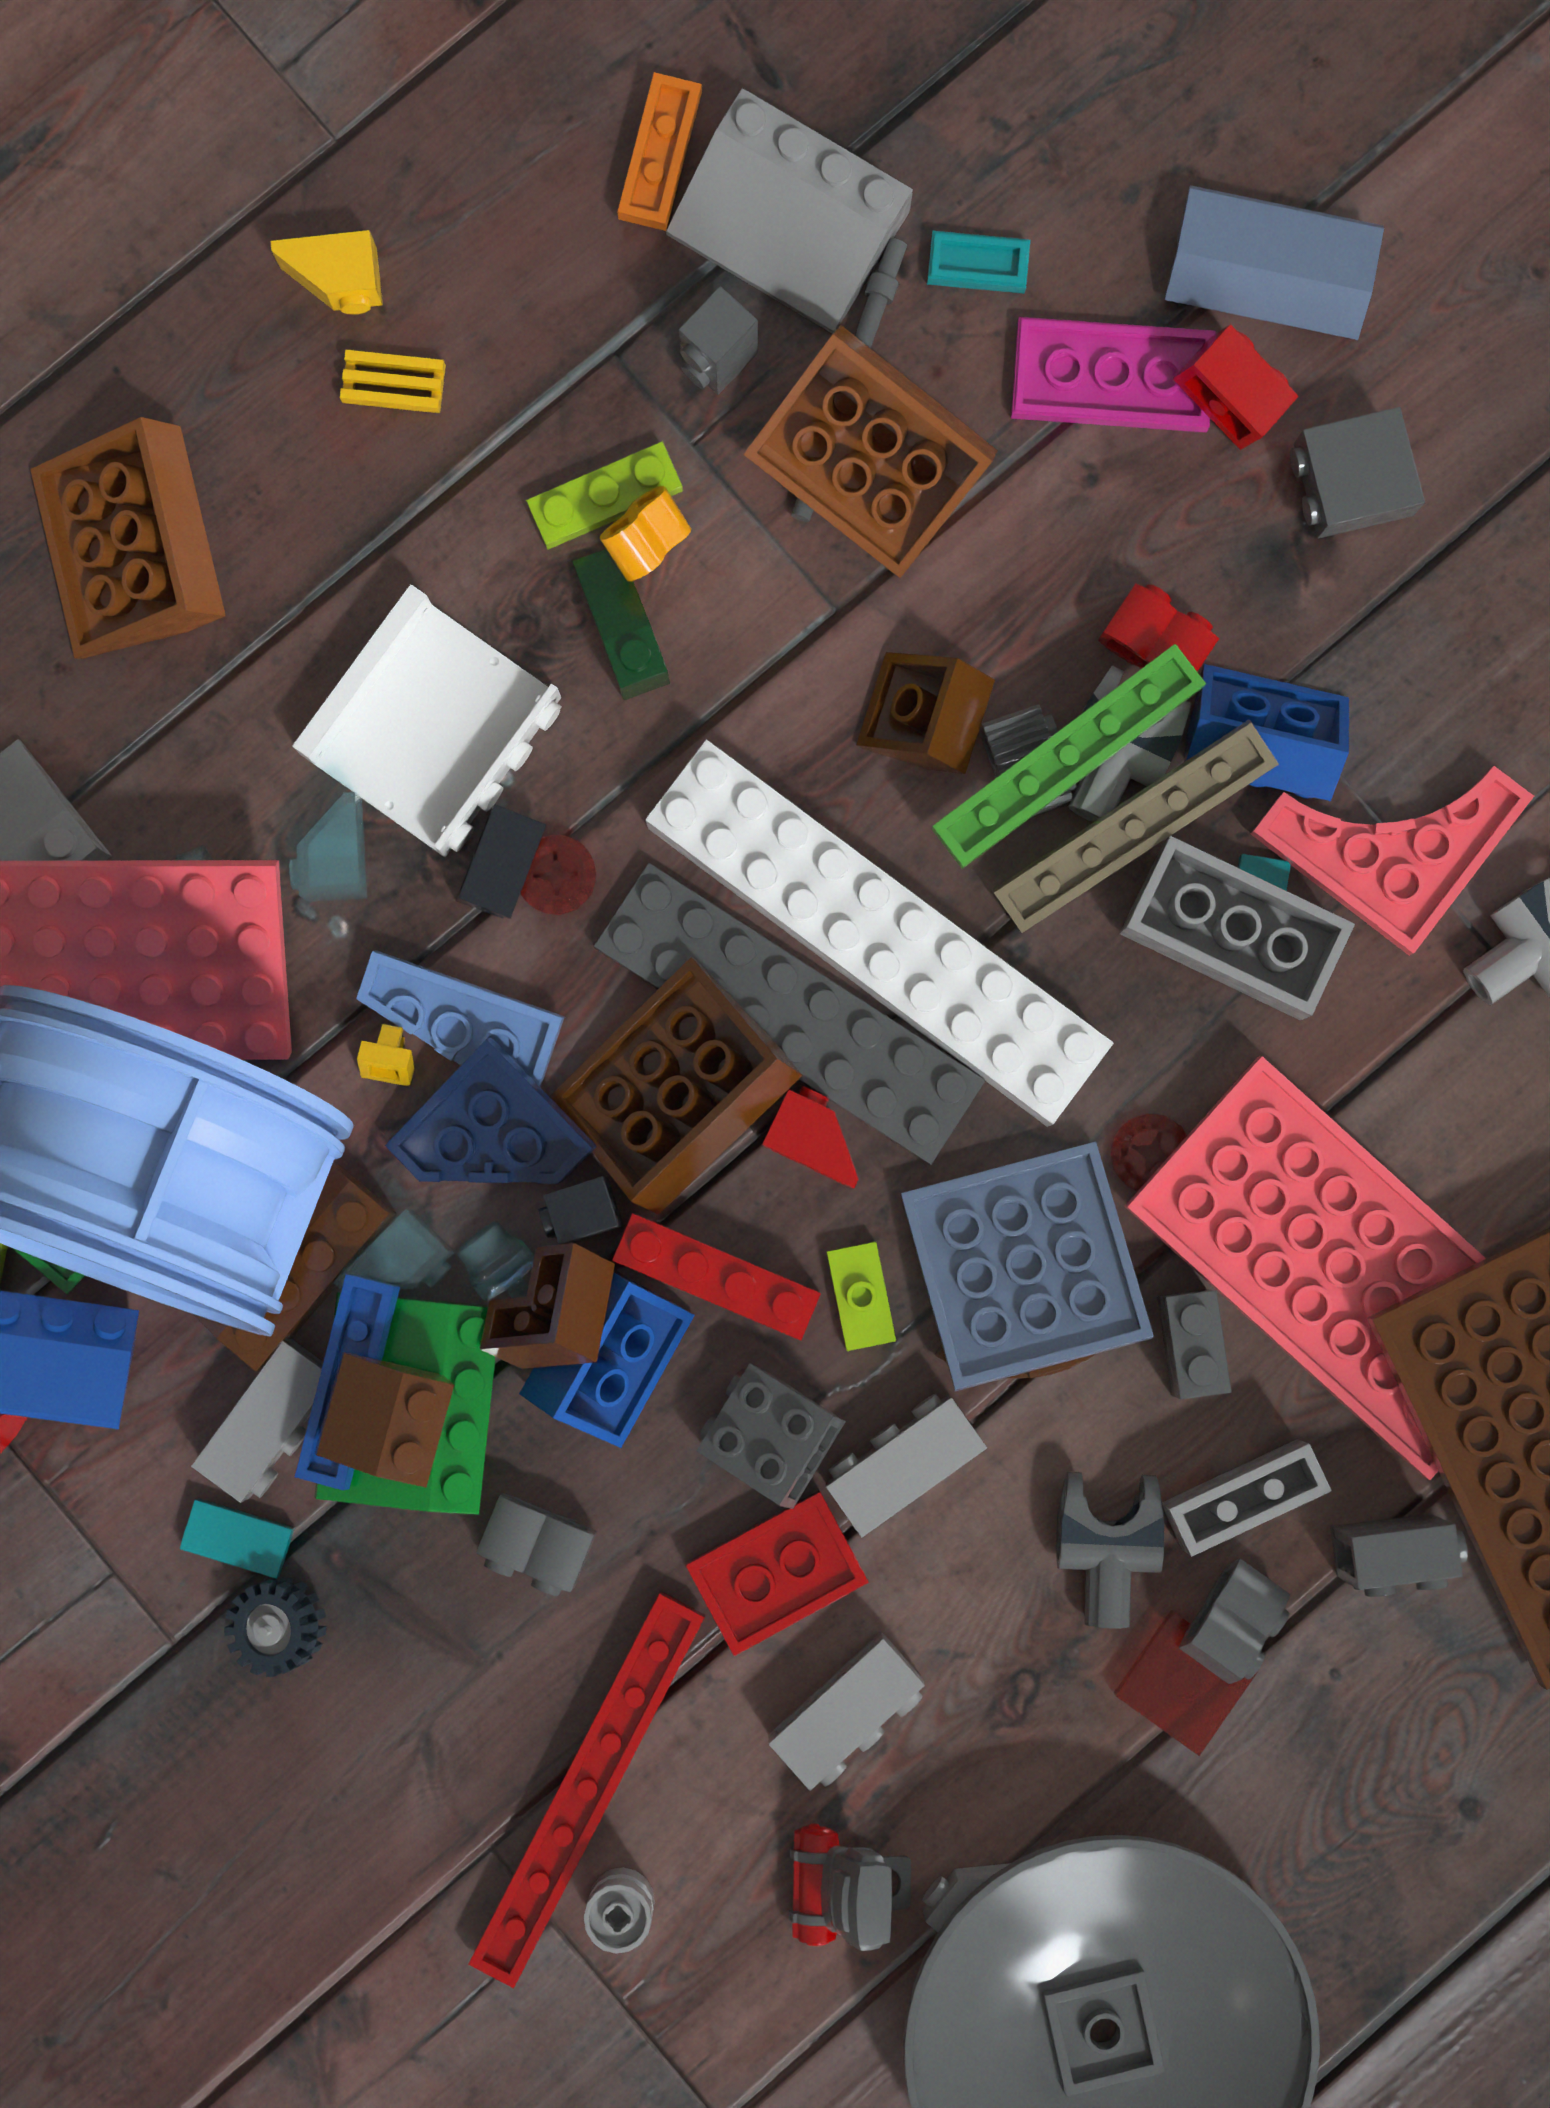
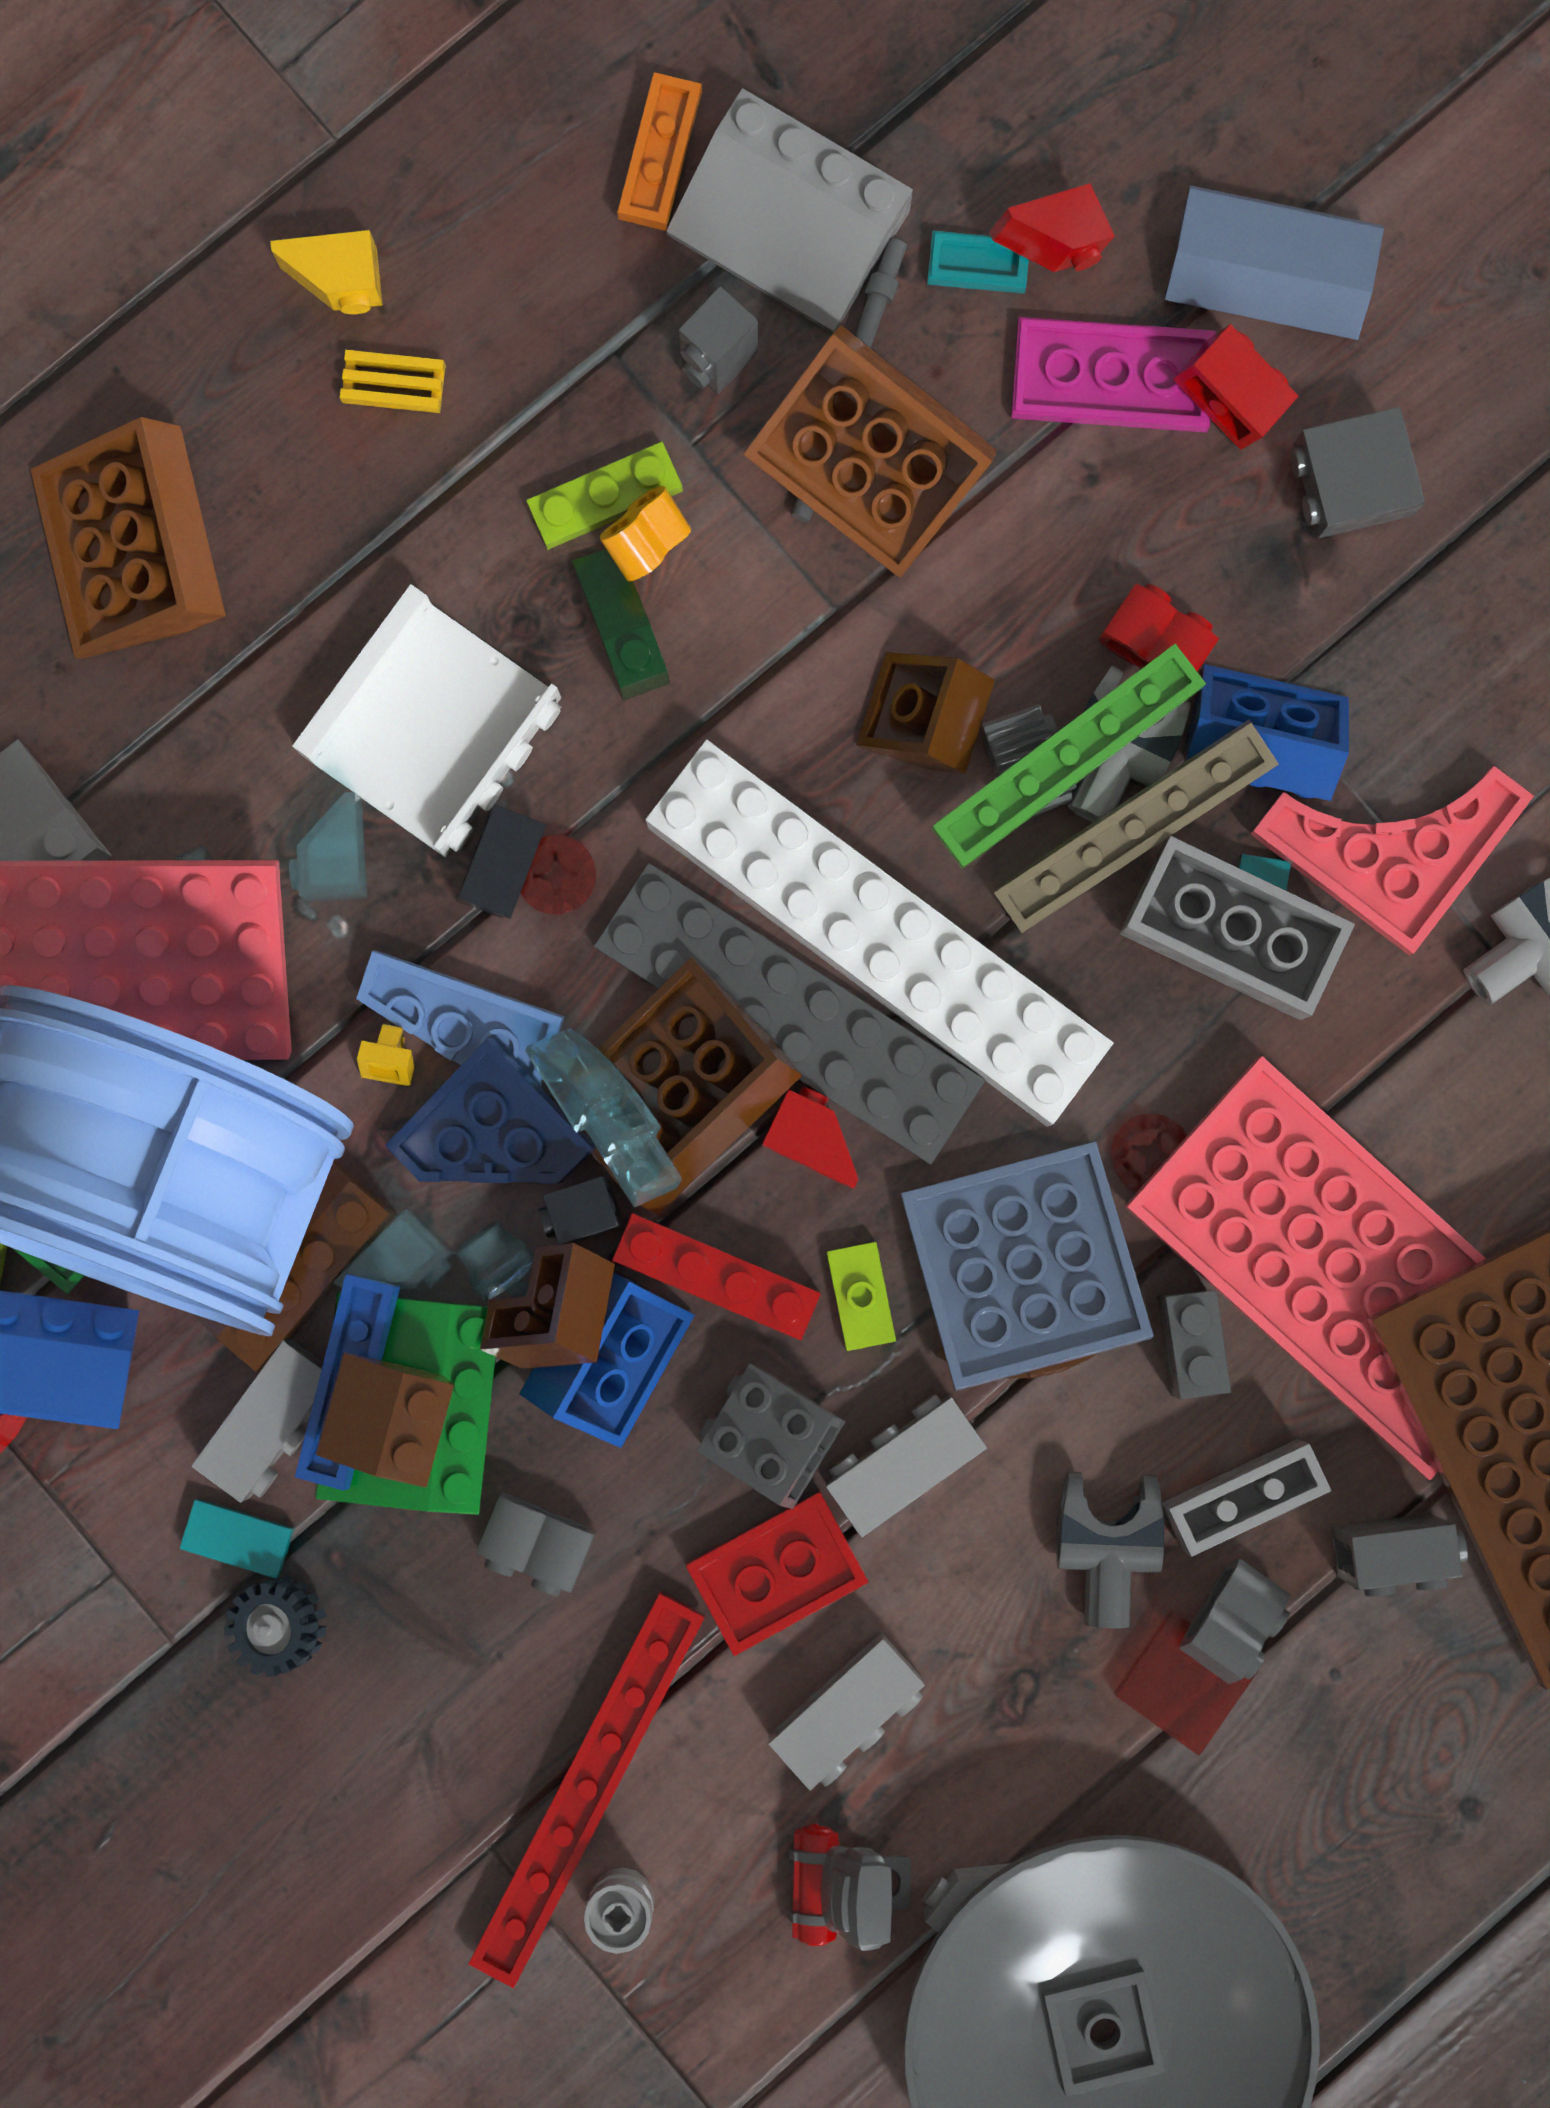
none -> clear light blue slope [525,1028,682,1207]
none -> red slope [989,183,1115,272]

